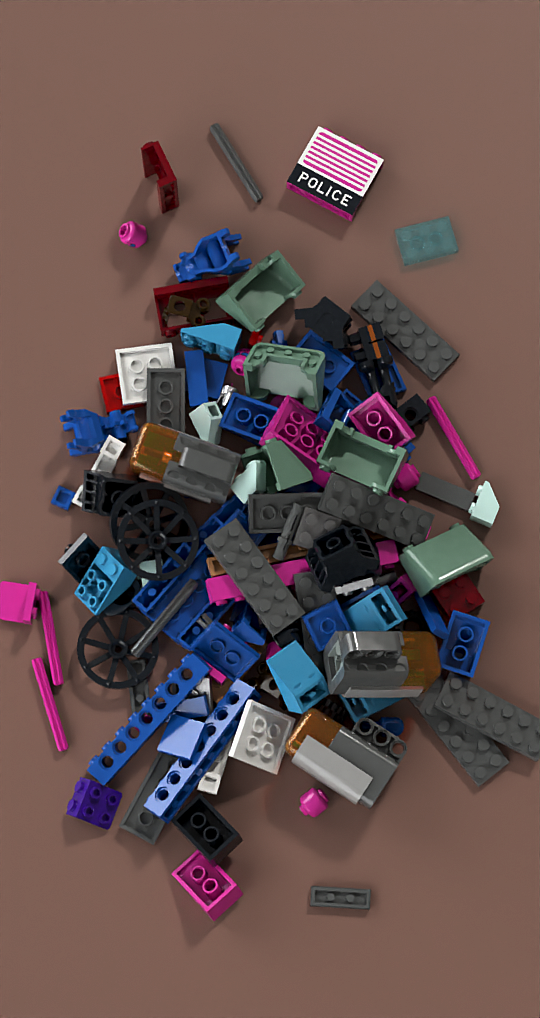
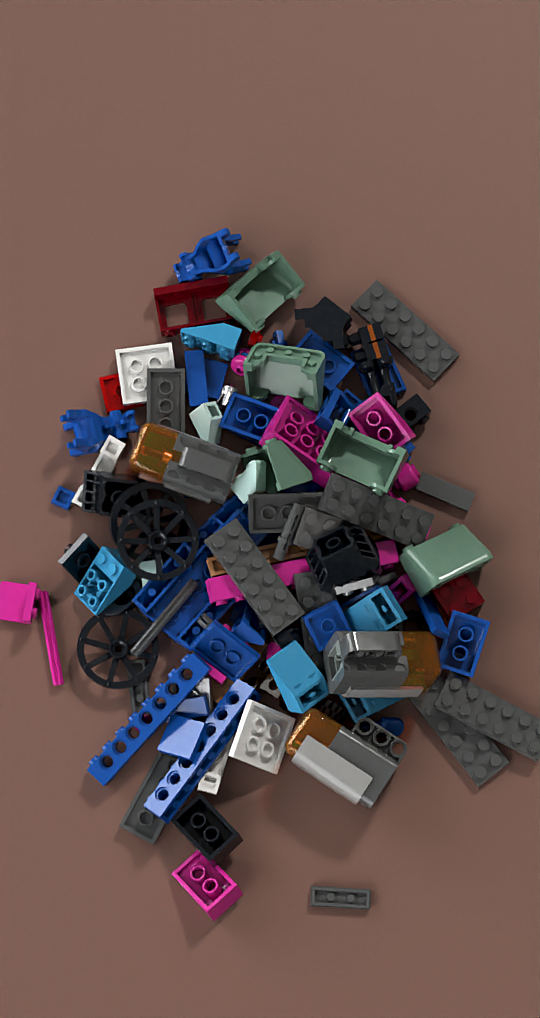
dark pink axle [32,657,69,751] -> none
dark purple bracket [66,777,122,829] -> none
dark pink head [119,221,148,248] -> none
dark red window [141,141,179,214] -> none
dark brown piece [162,294,211,327] -> none
dark grey axle [210,123,263,202] -> none
panel [286,126,384,222] -> none
dark pink head [299,788,329,817] -> none
clear light blue plate [394,216,459,266] -> none
dark pink axle [426,396,481,480] -> none
light aqua slope [468,481,500,528] -> none

